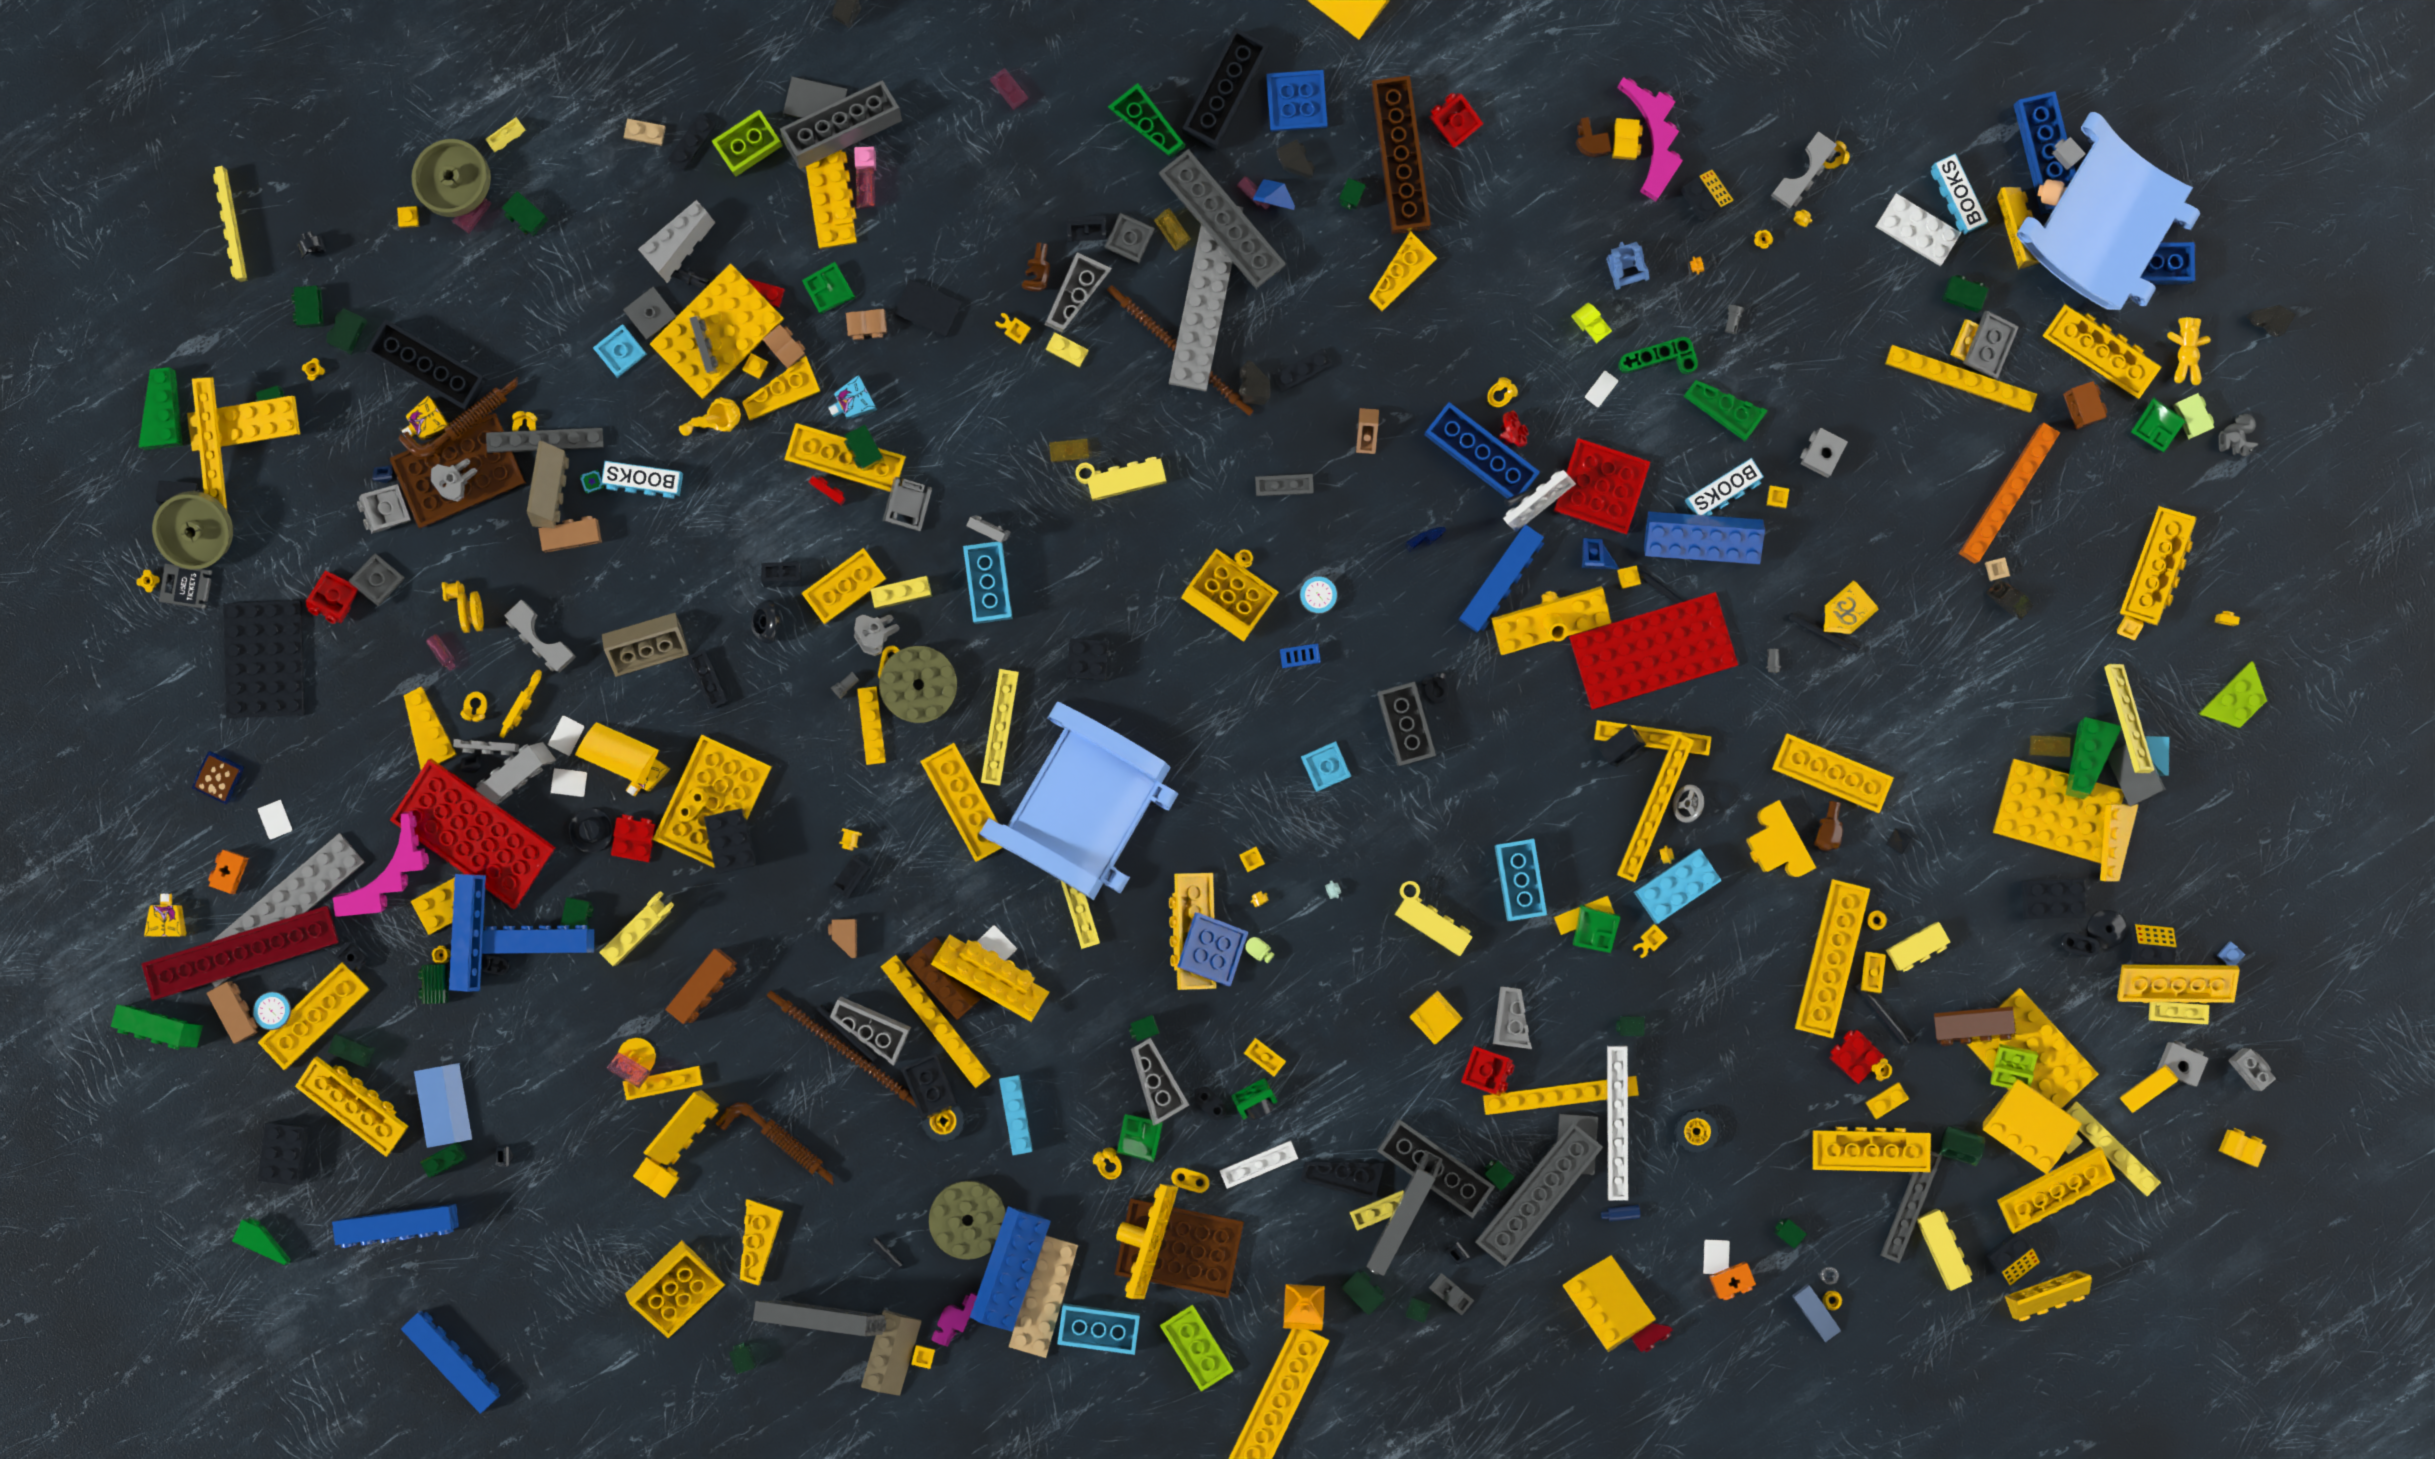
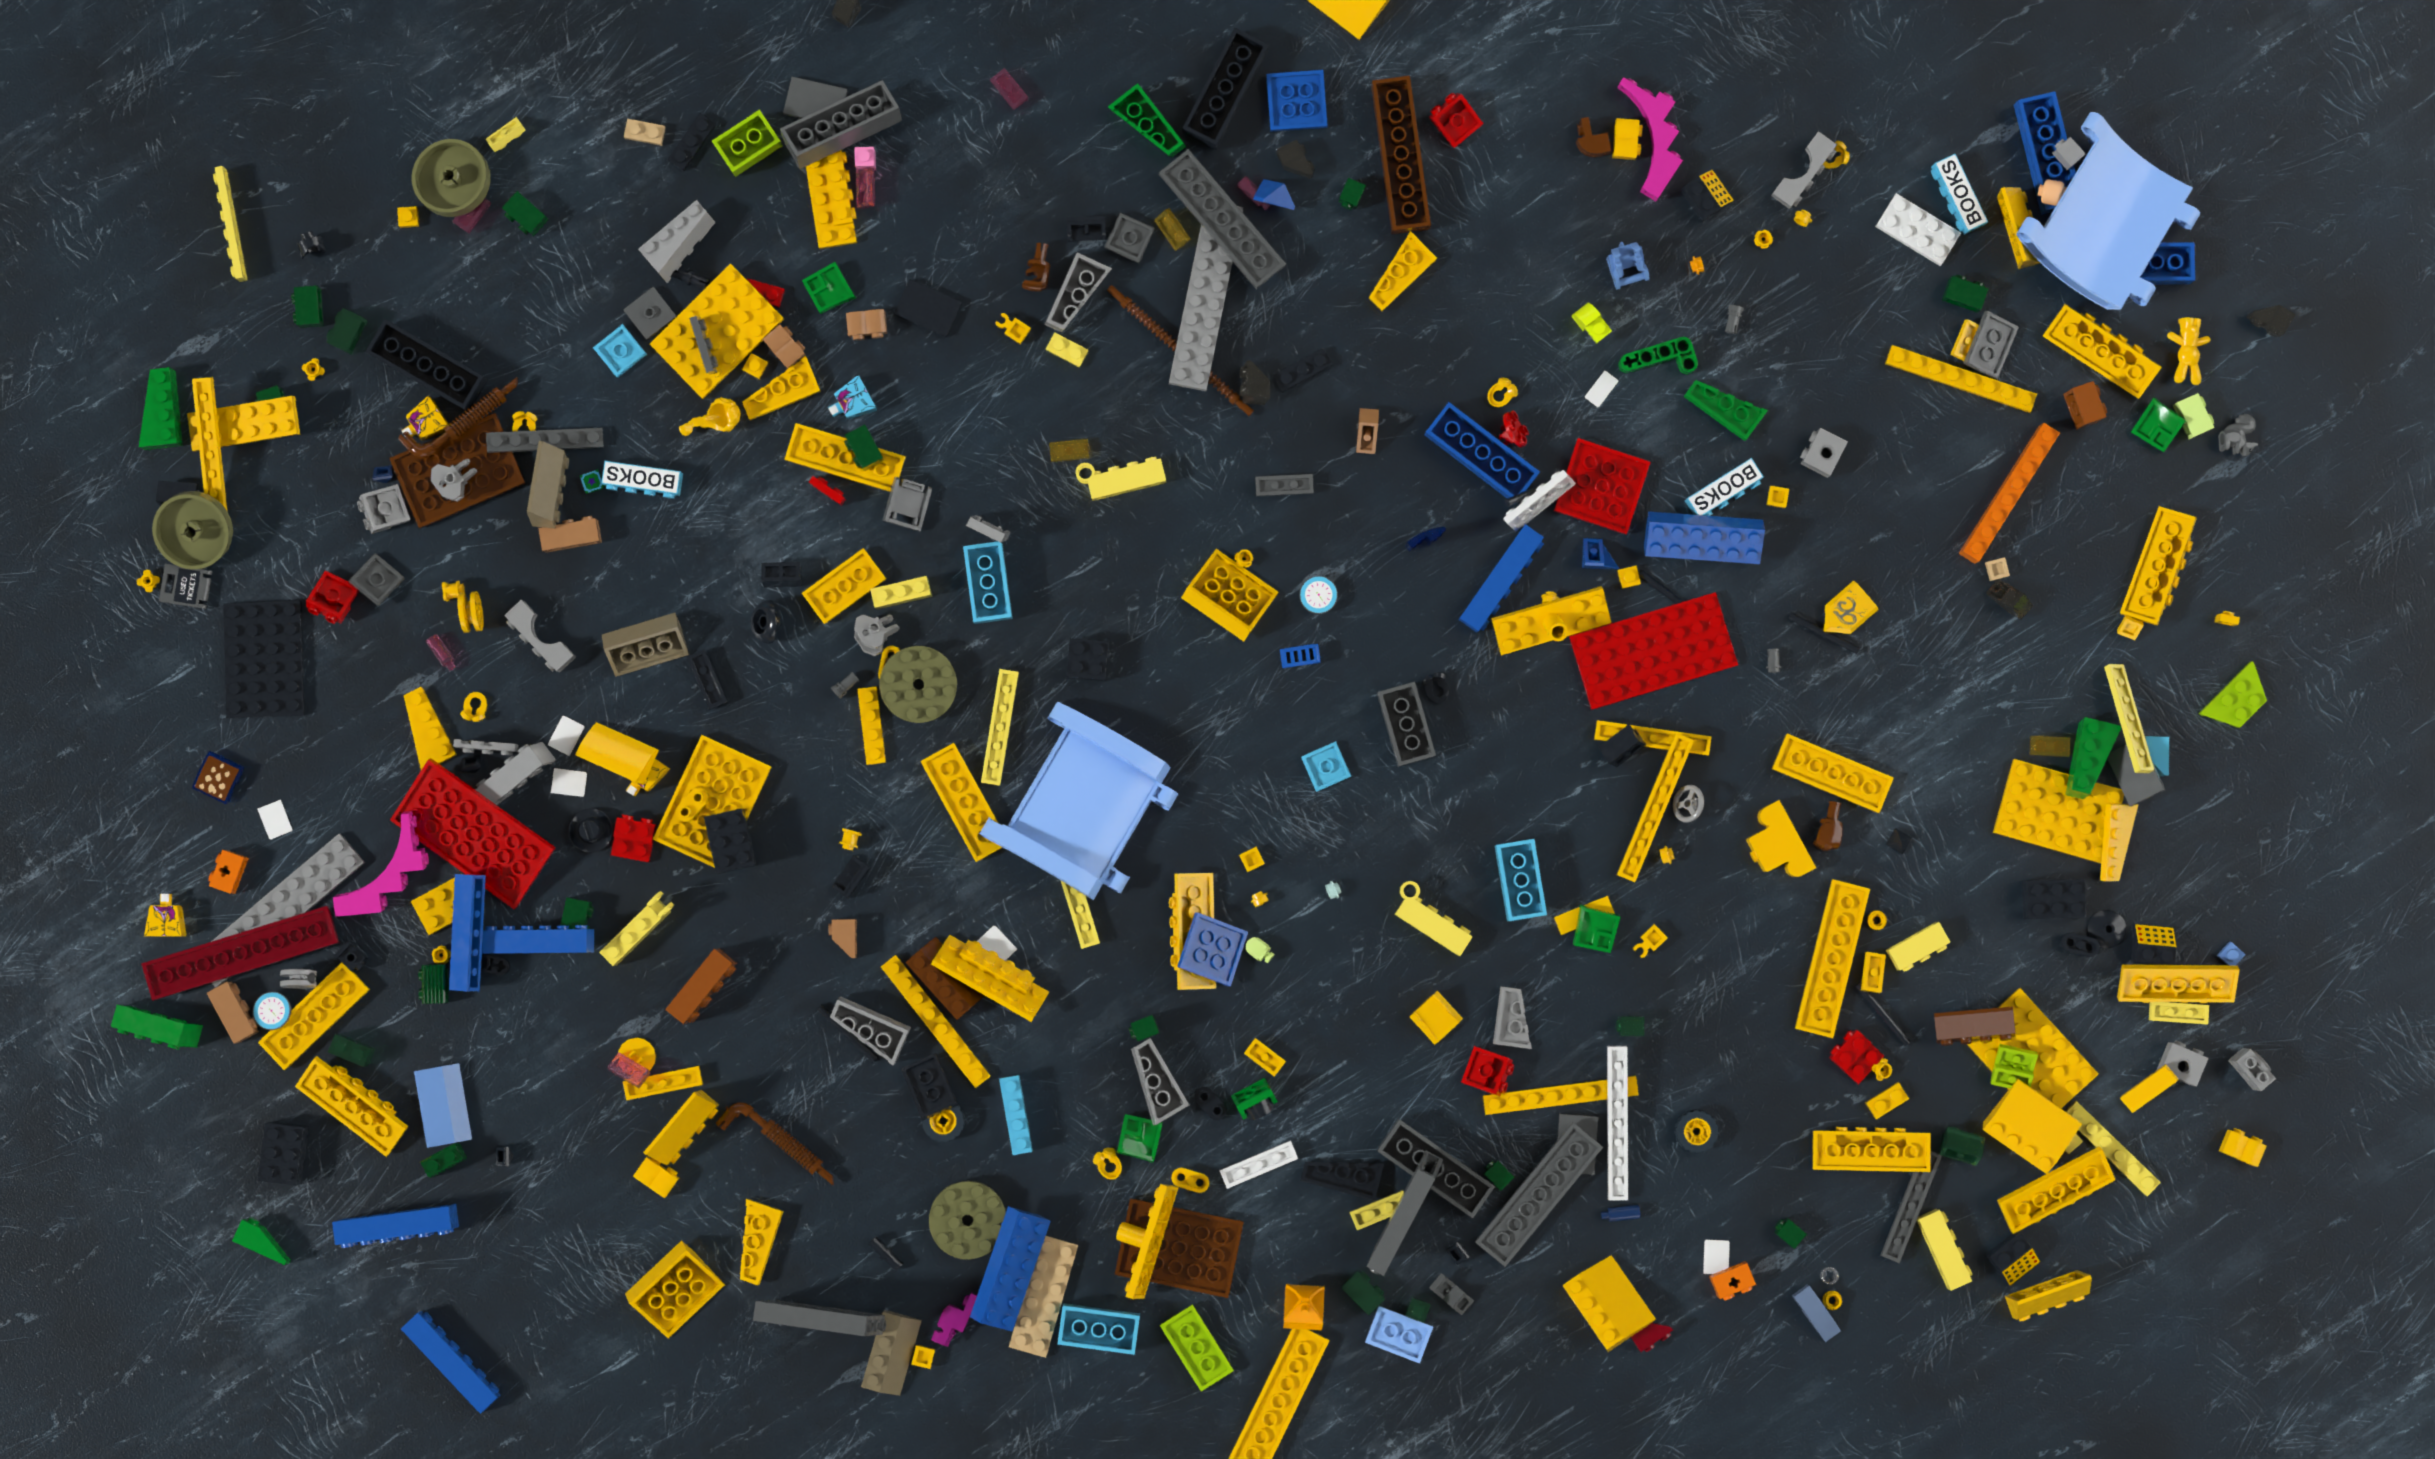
yellow plate [499,670,542,738] -> none
clear green brick [729,1342,757,1374] -> none
reddish brown hose [767,990,917,1108] -> none
medium azure brick [1634,849,1722,924] -> none
none -> light grey head [280,969,317,989]
none -> light blue plate [1365,1306,1433,1363]

